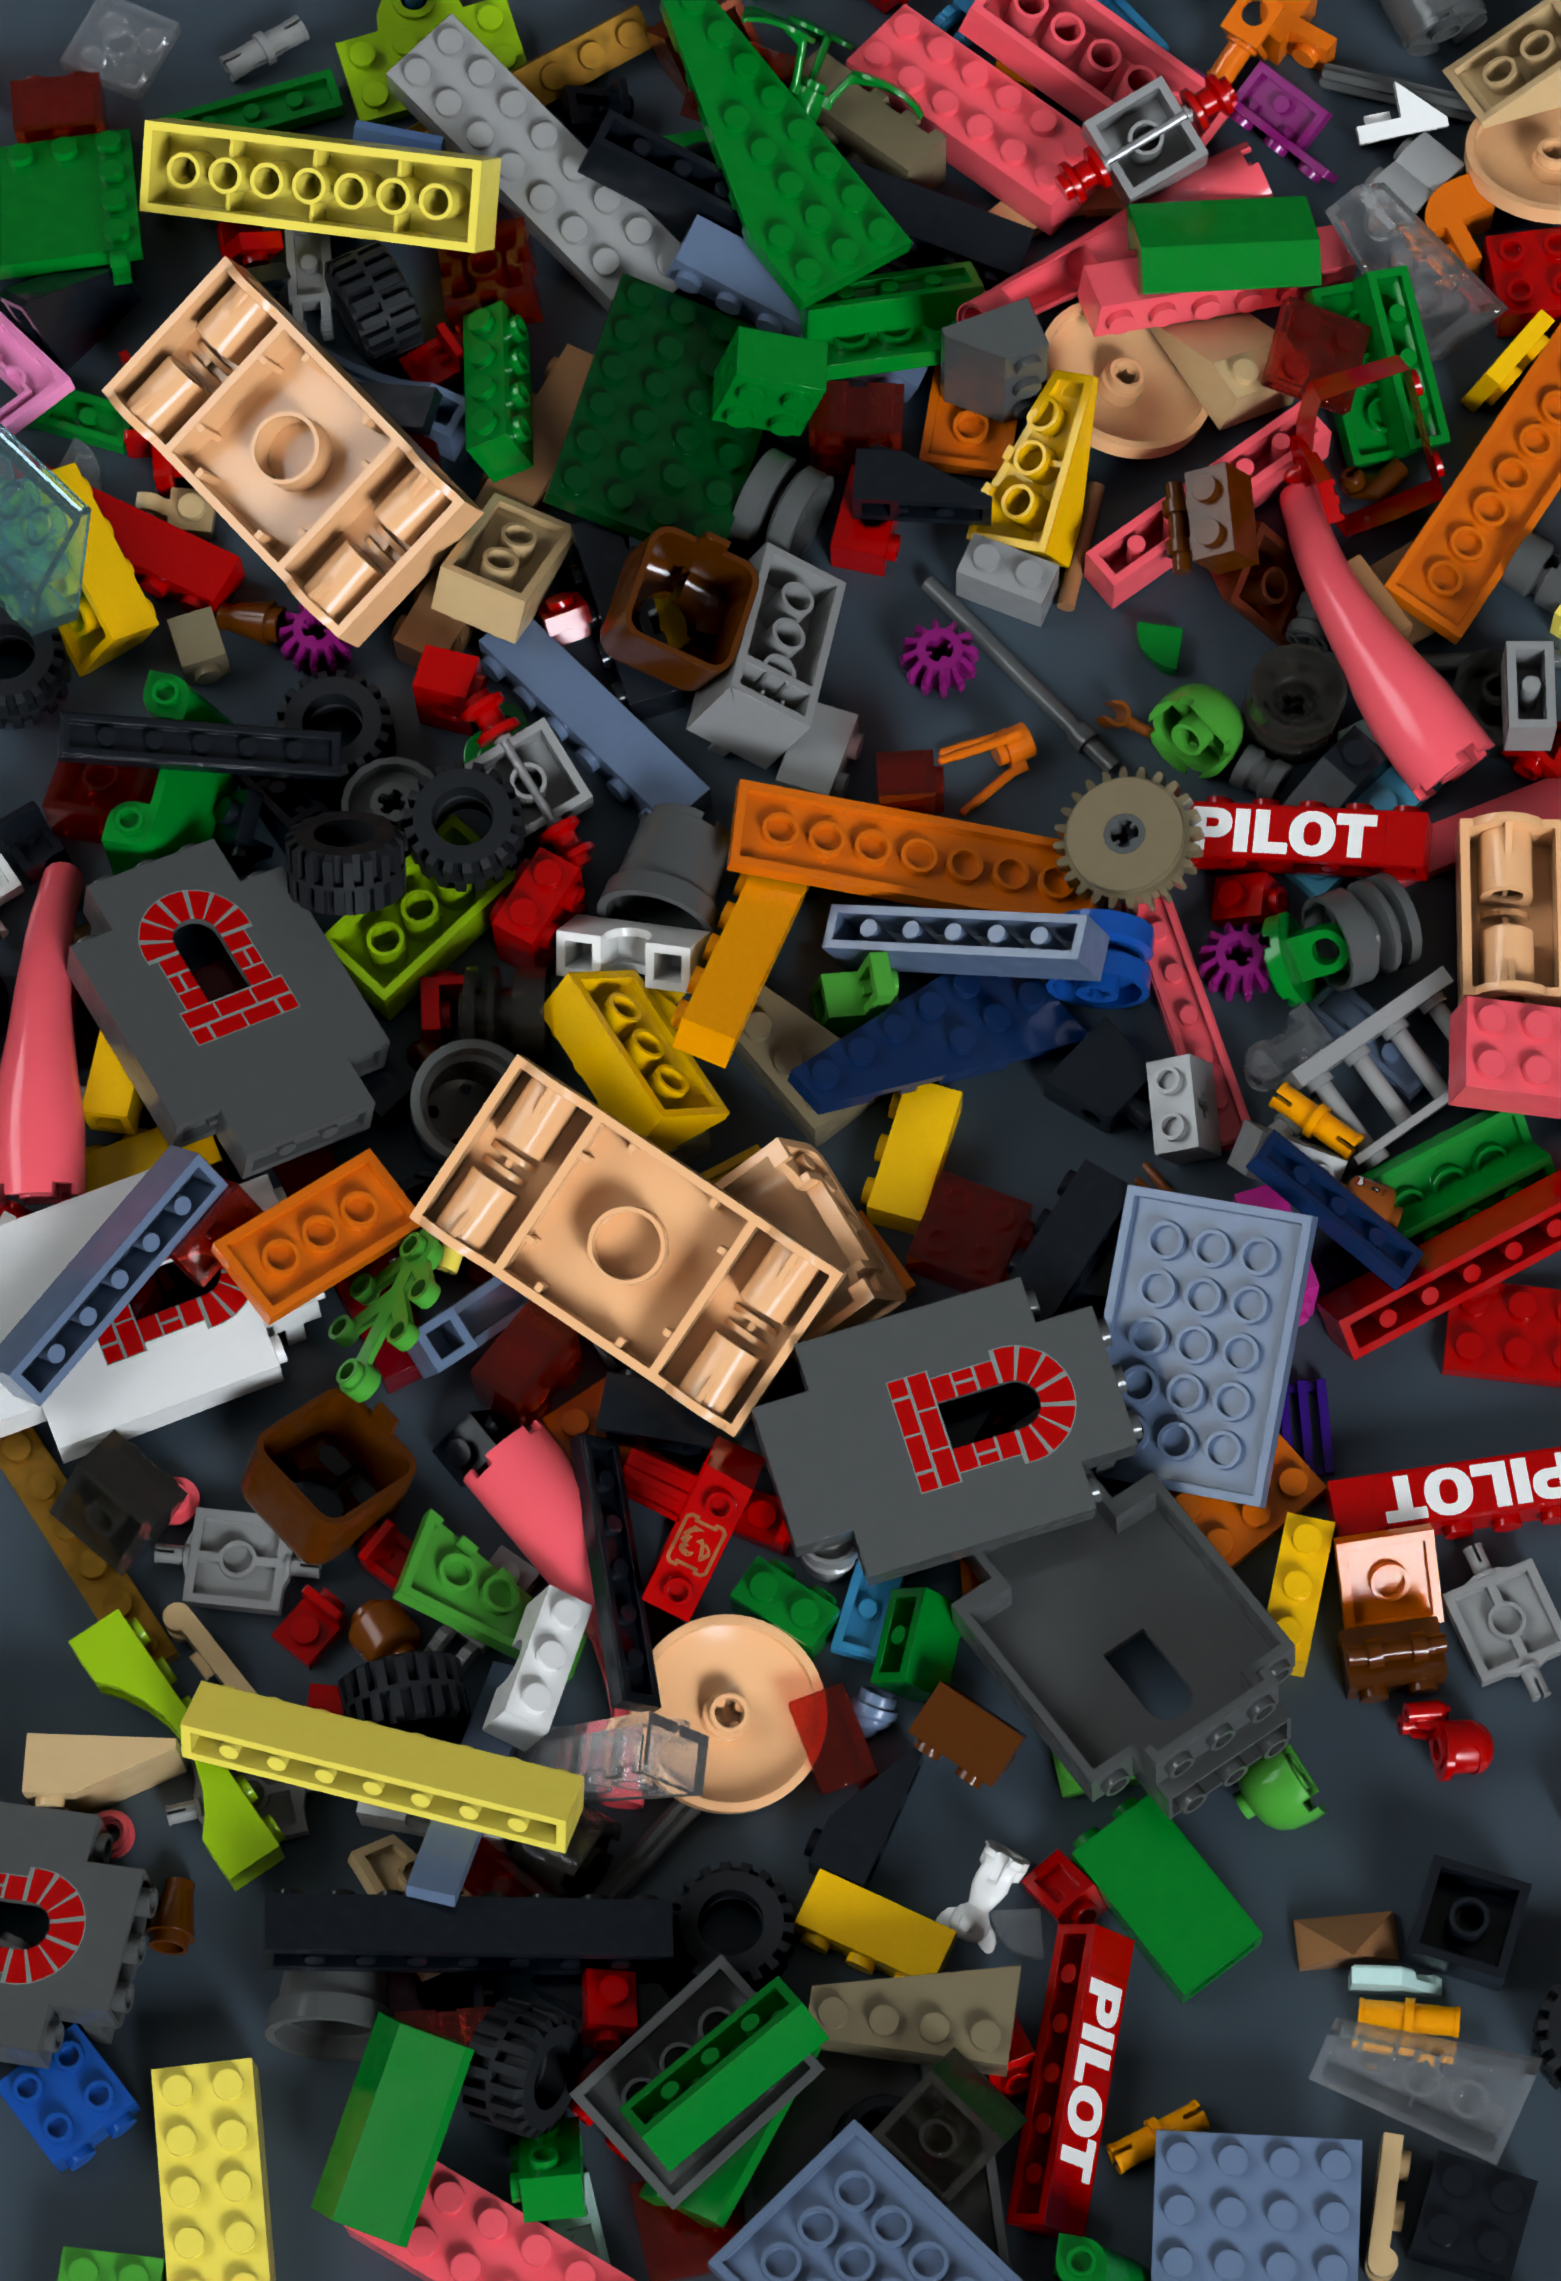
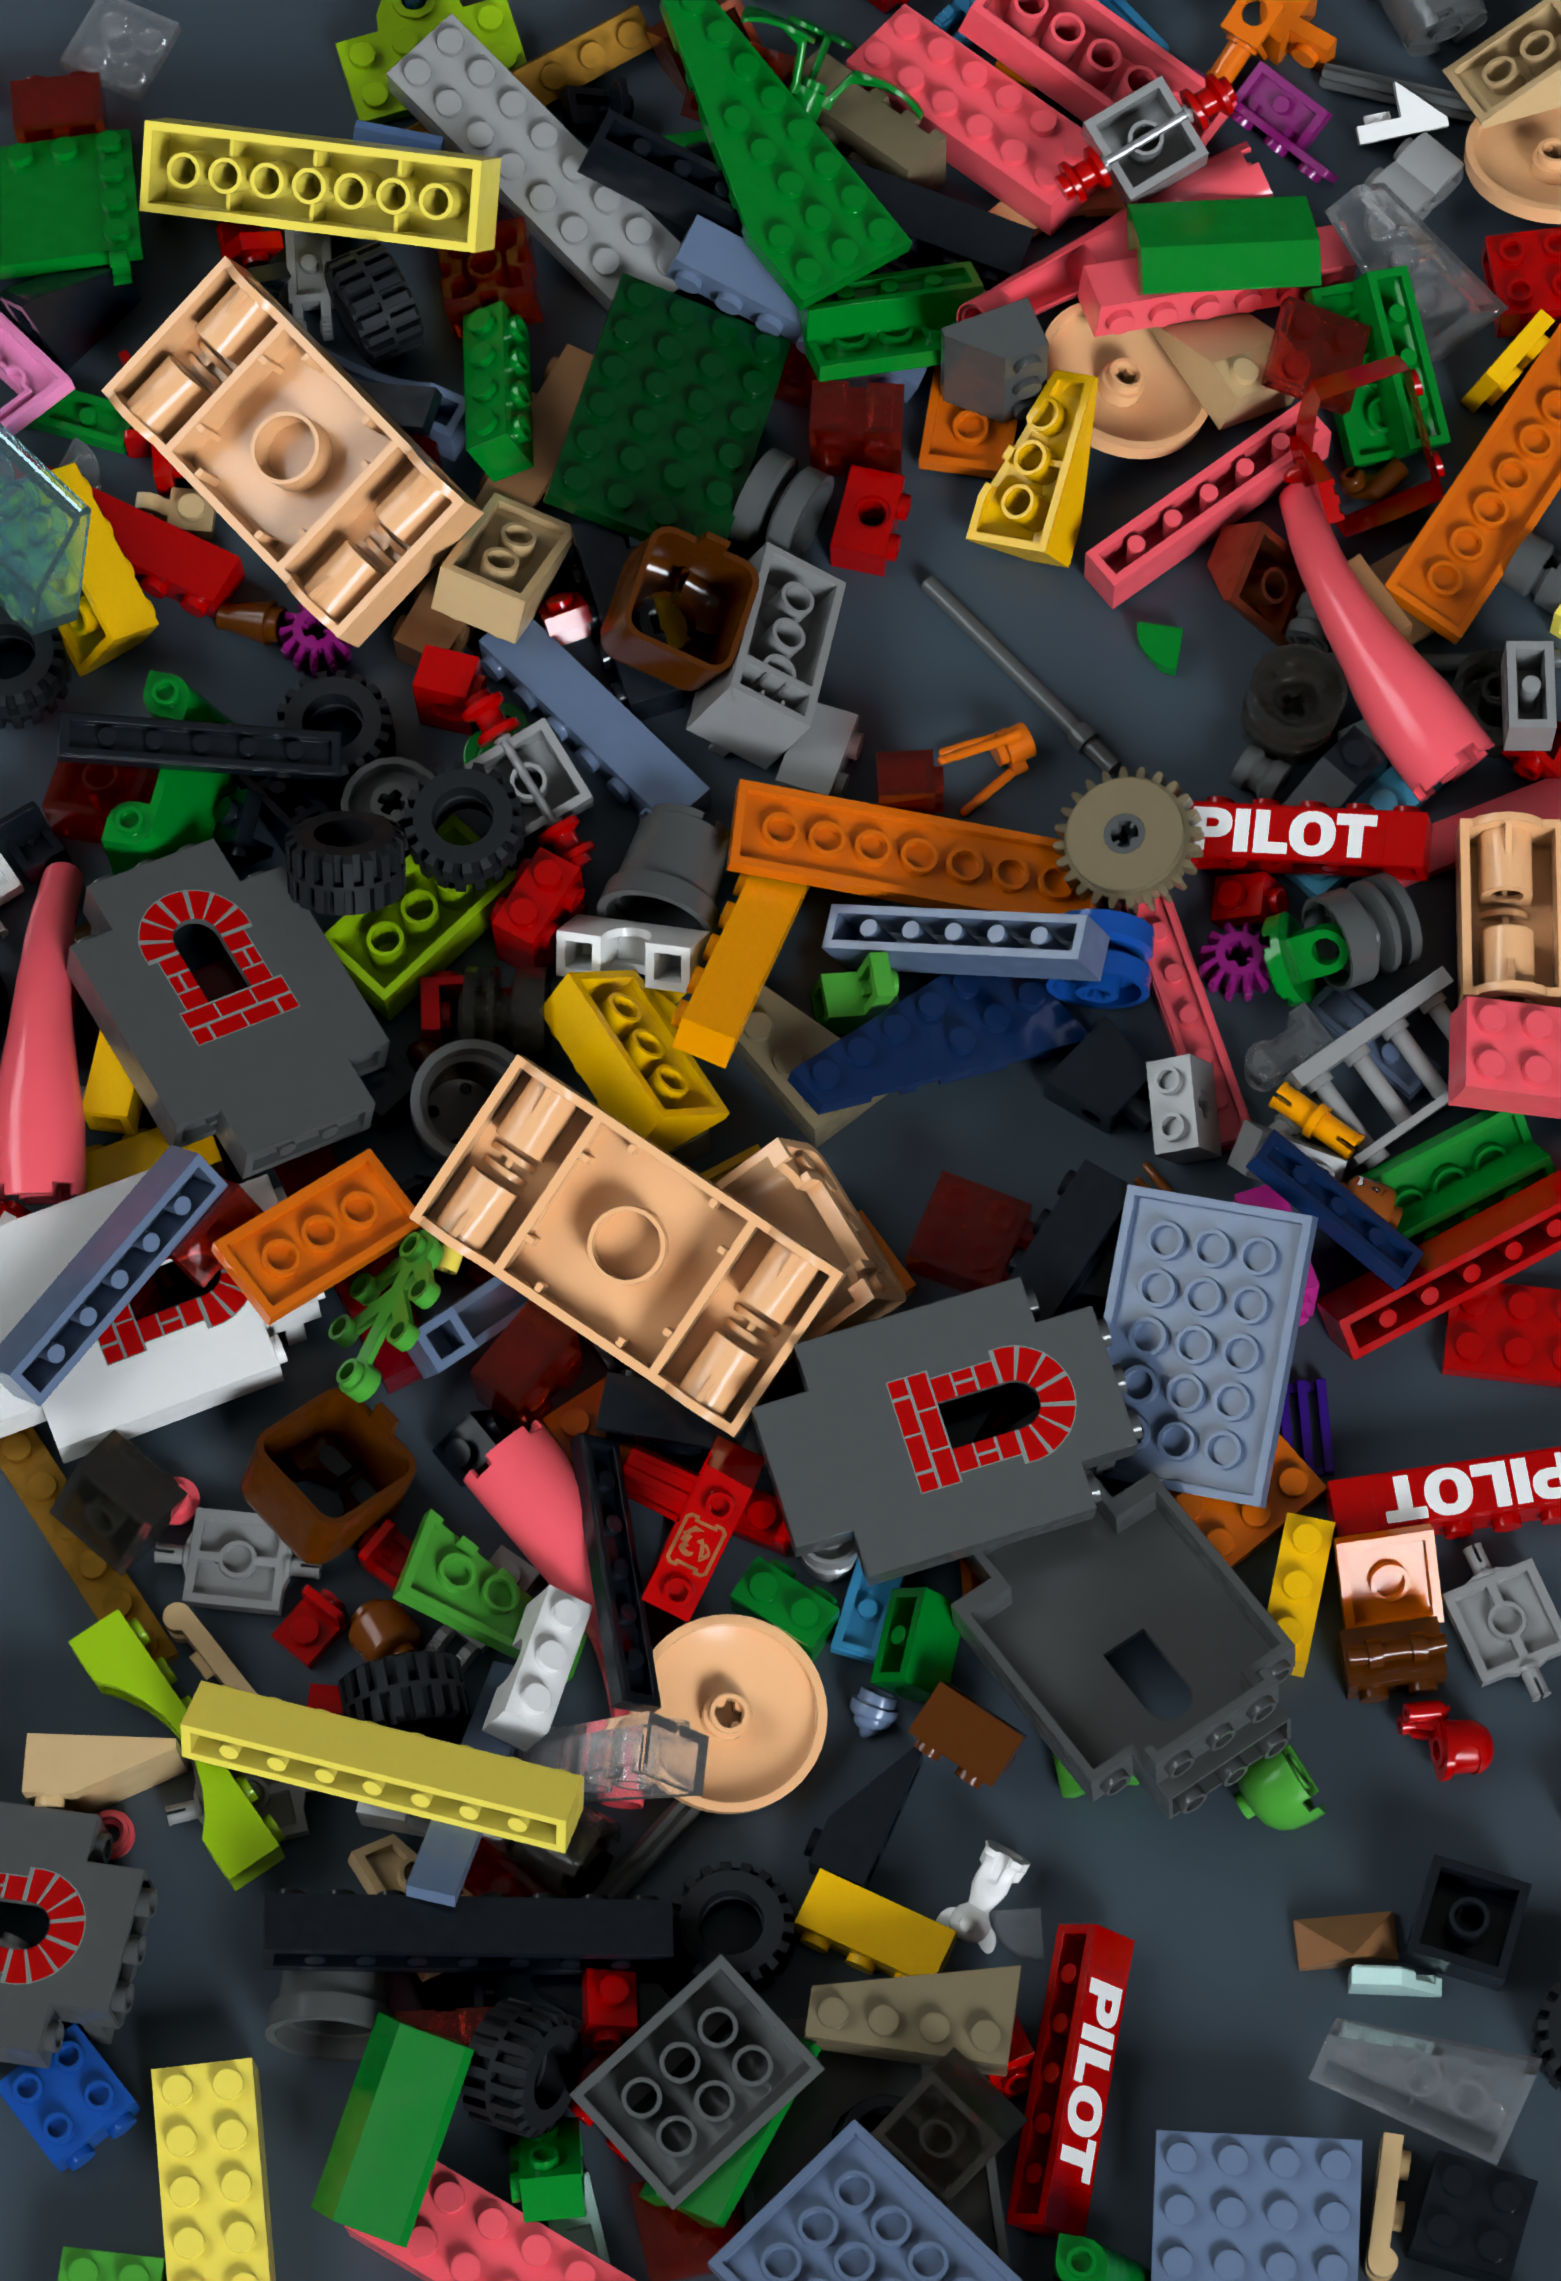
reddish brown cone [146,1877,195,1955] -> none
green plate [160,68,345,132] -> none
dark tan brick [167,606,232,686] -> none
light grey pin [219,14,310,82] -> none
red bracket [398,321,464,388] -> none
green brick [618,1976,829,2172] -> none
green brick [711,326,828,437] -> none
clear red panel [788,1682,878,1795] -> none
black slope [853,445,992,526] -> none
yellow brick [860,1083,963,1237] -> none
magenta gear [900,617,979,700] -> none
light grey brick [956,533,1060,627] -> none
red bracket [1021,1849,1107,1924] -> none
medium nougat bar [1057,481,1105,612] -> none
green brick [1071,1794,1263,2005] -> none
dark orange hand [1096,700,1155,740] -> none
light orange pin [1105,2099,1210,2175] -> none
bright green cylinder [1148,683,1244,779] -> none
reddish brown brick [1162,462,1259,575] -> none
light orange pin [1357,1997,1461,2039] -> none
orange brick [1421,173,1495,285] -> none

